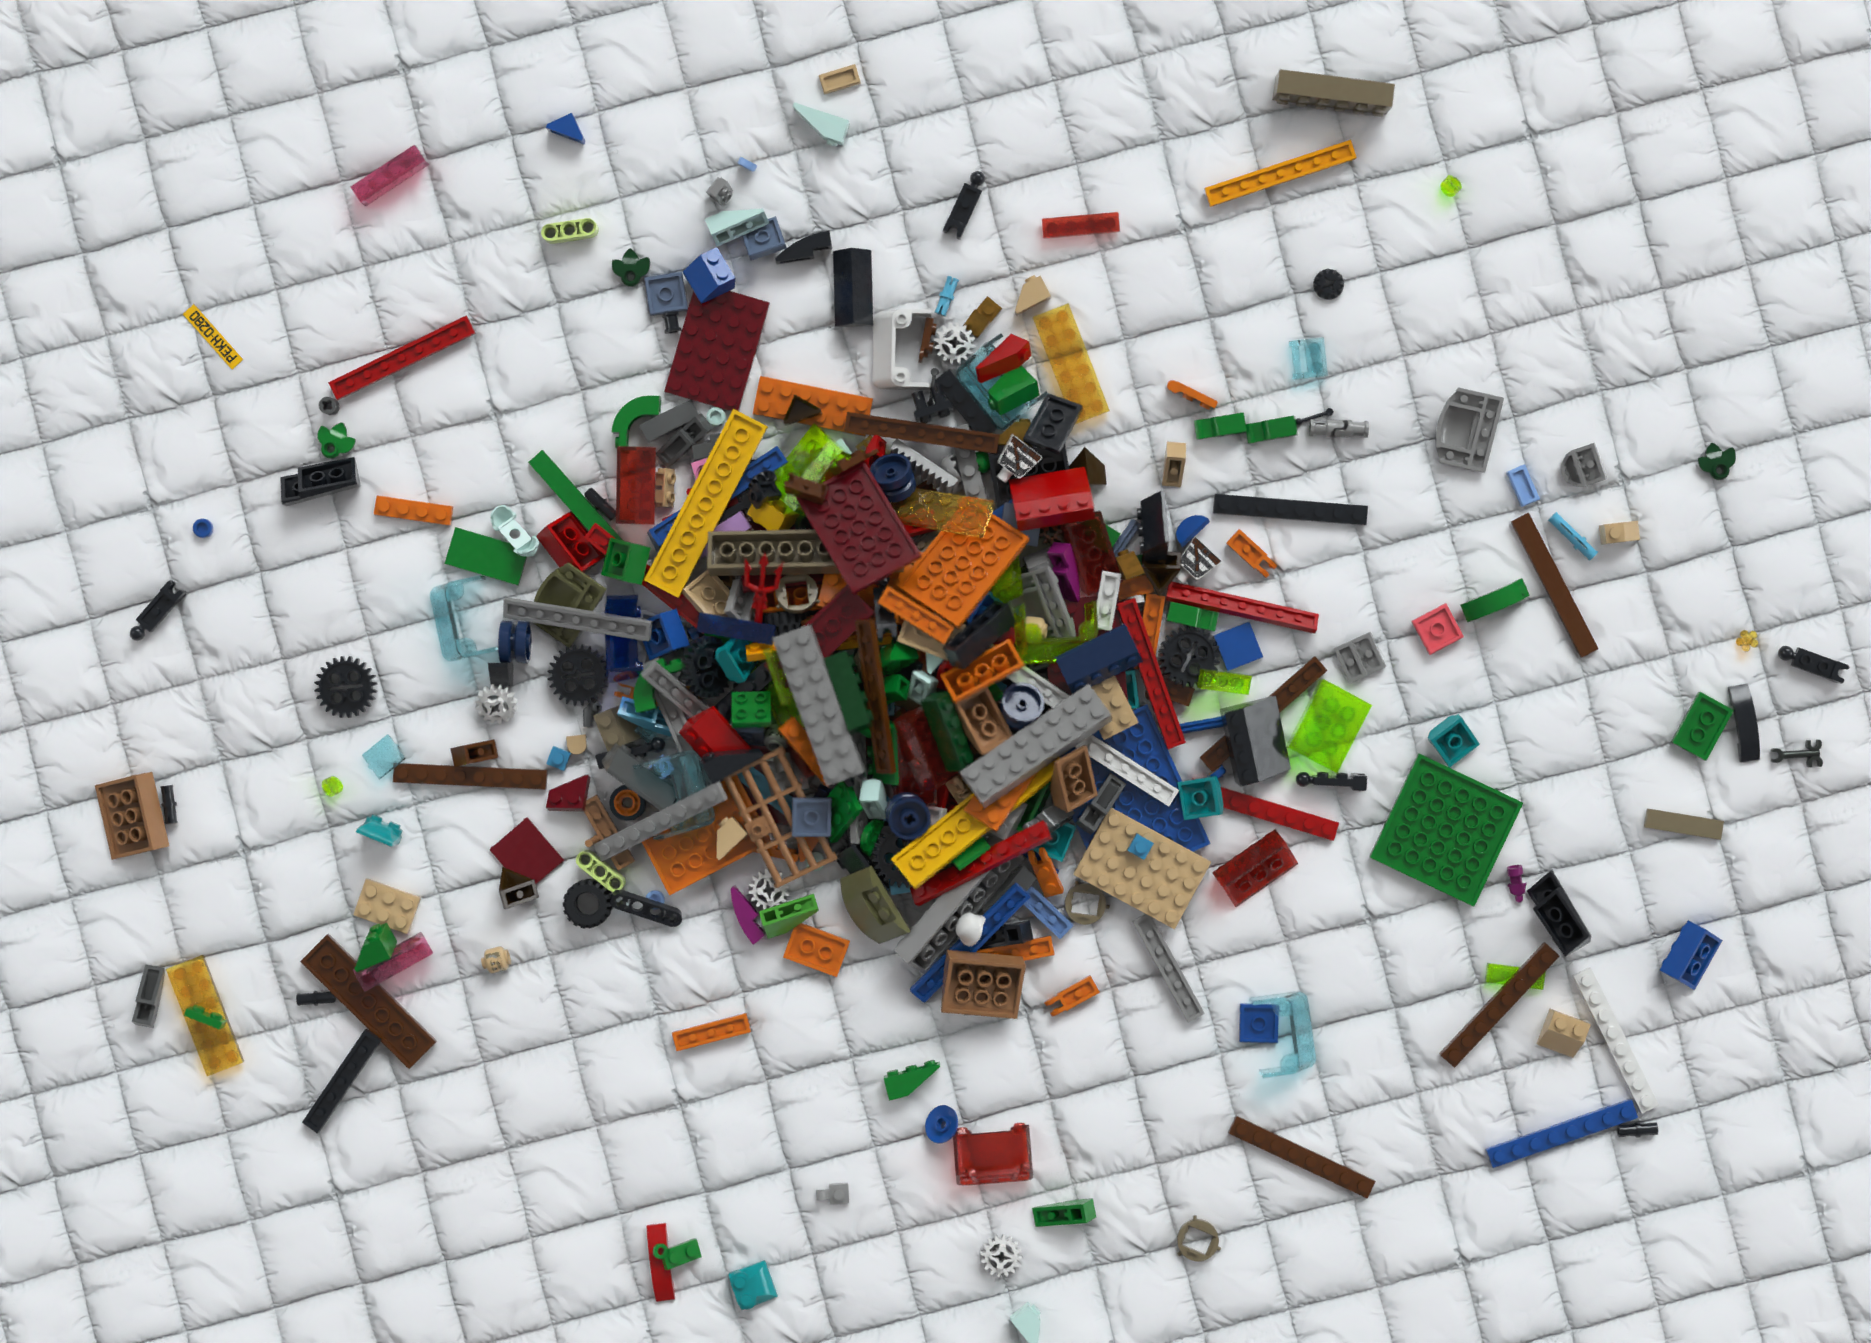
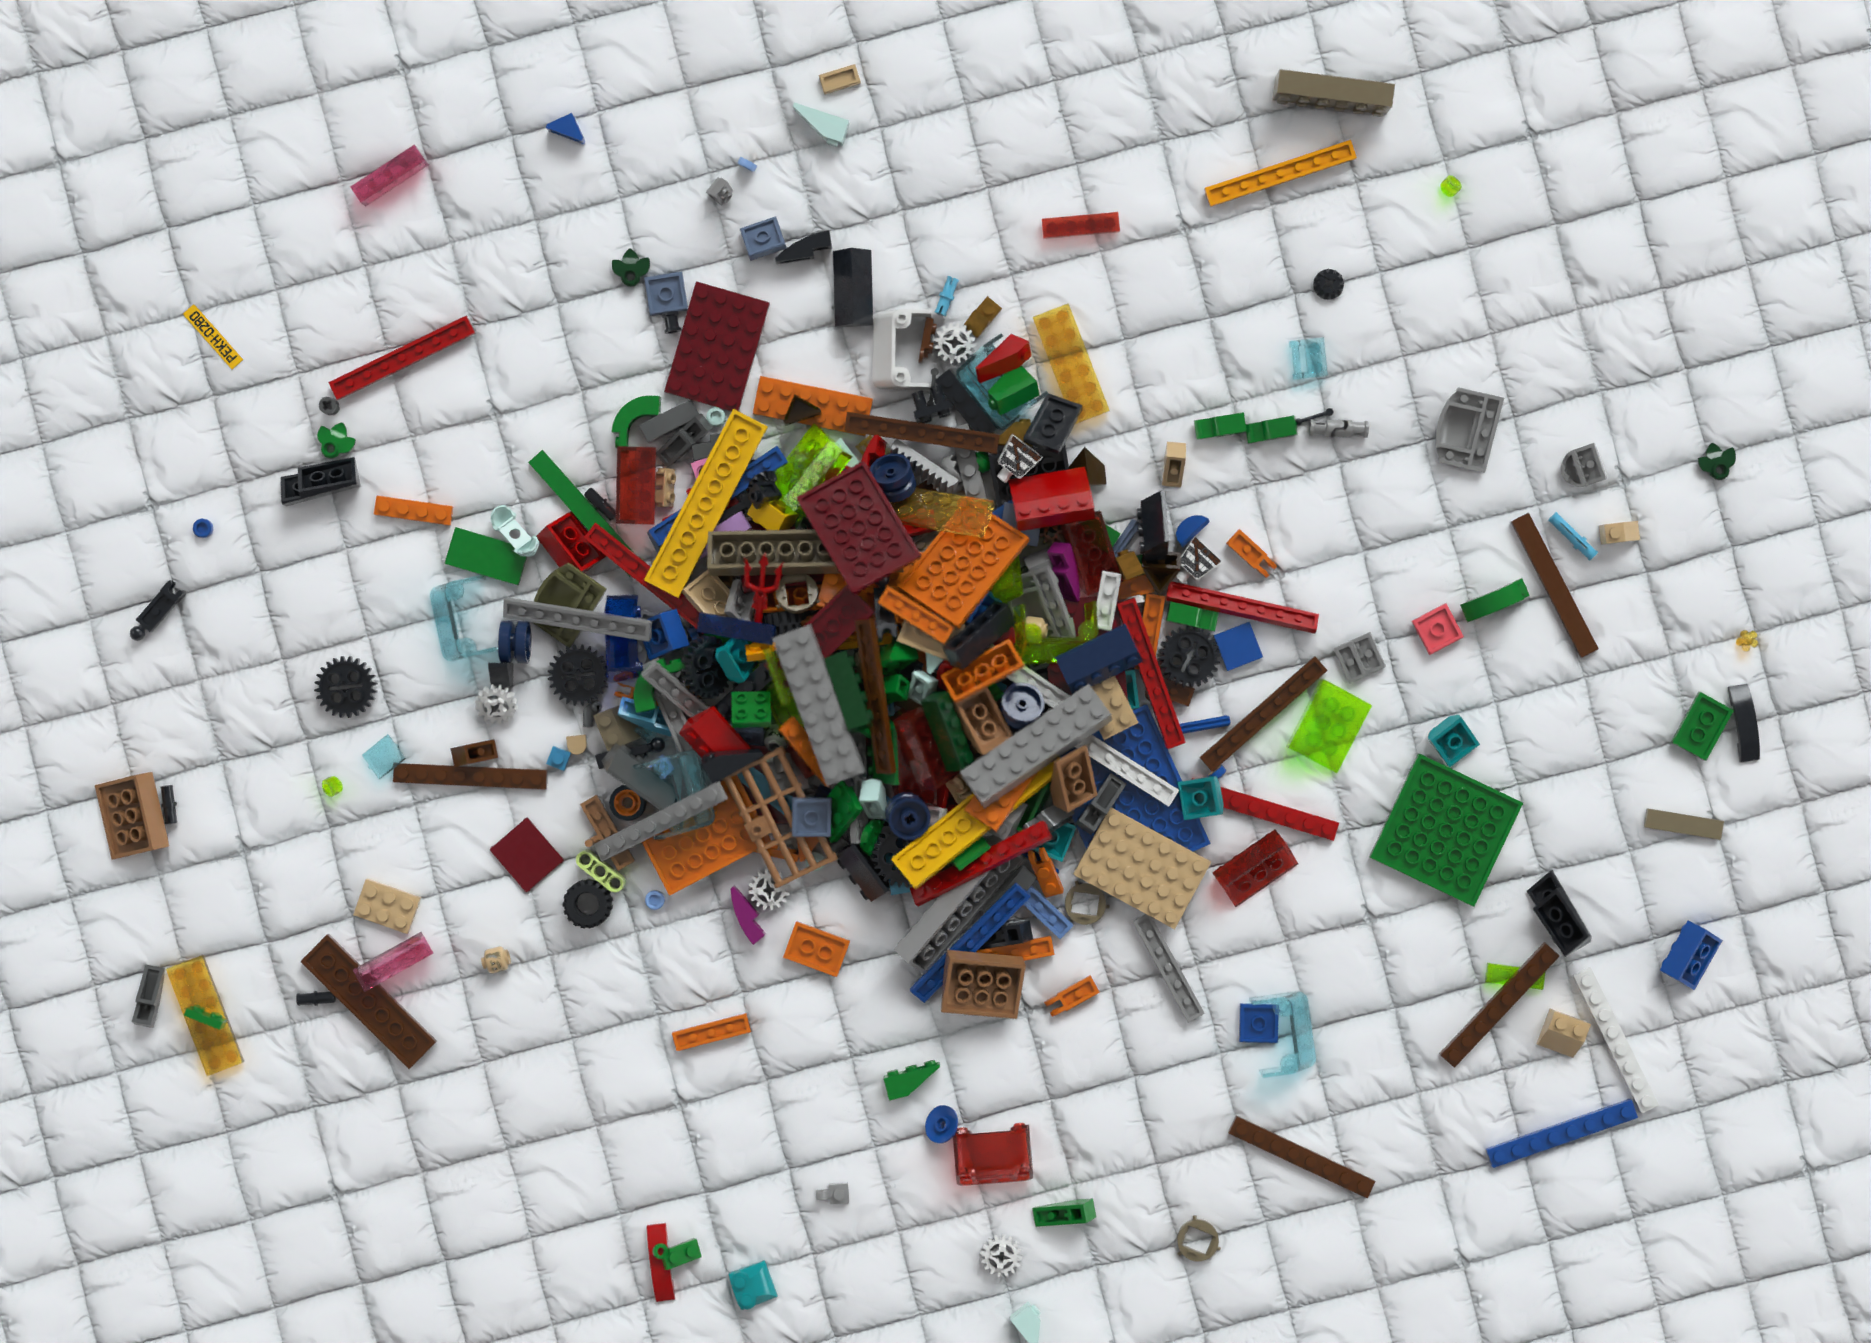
black plate [302,1029,382,1133] -> none
green slope [354,923,397,972] -> none
teal slope [356,814,403,847] -> none
dark brown slope [499,867,539,909] -> none
yellowish green beam [541,218,599,244] -> none
dark red wing [546,775,591,812] -> none
green slope [601,537,651,585] -> none
black beam [610,890,682,927] -> none
blue slope [683,247,736,304] -> none
light aqua slope [705,209,770,247] -> none
tan slope [716,817,748,860] -> none
bright green slope [759,894,819,939] -> none
reddish brown hinge [784,472,829,505] -> none
reddish brown hinge [831,449,879,476] -> none
olive slope [840,866,911,944] -> none
black plate [943,171,985,240] -> none
white helmet [956,913,985,946] -> none
tan slope [1015,275,1051,316] -> none
dark azure plate [1127,833,1154,860] -> none
orange hinge [1167,380,1218,410] -> none
clear neon green plate [1197,669,1252,695] -> none
black plate [1213,494,1368,525] -> none
slope [1220,695,1291,787] -> none
black plate [1296,772,1367,791] -> none
light blue tile [1506,464,1540,507] -> none
magenta piece [1507,865,1527,903] -> none
black pin [1617,1122,1658,1138] -> none
pearl dark grey bar [1770,740,1823,767] -> none
black plate [1778,646,1849,684] -> none

